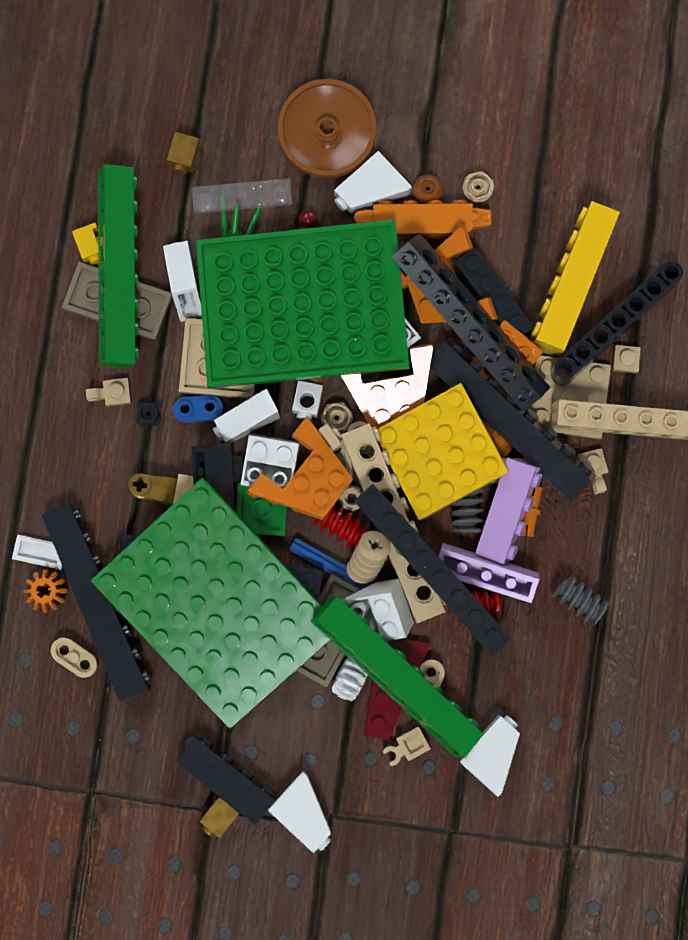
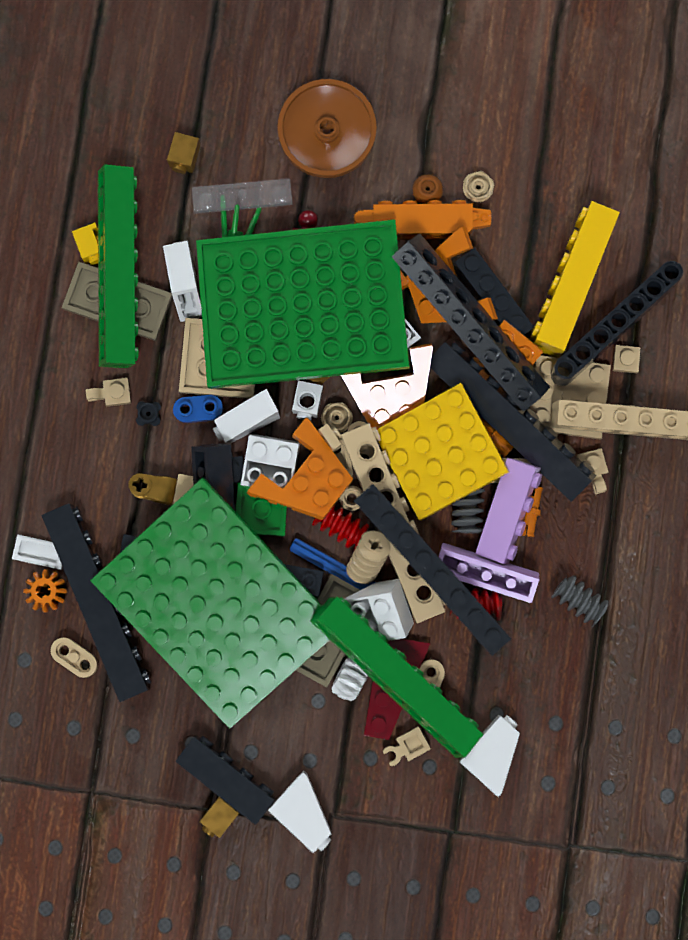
white slope [334,151,412,214] -> none

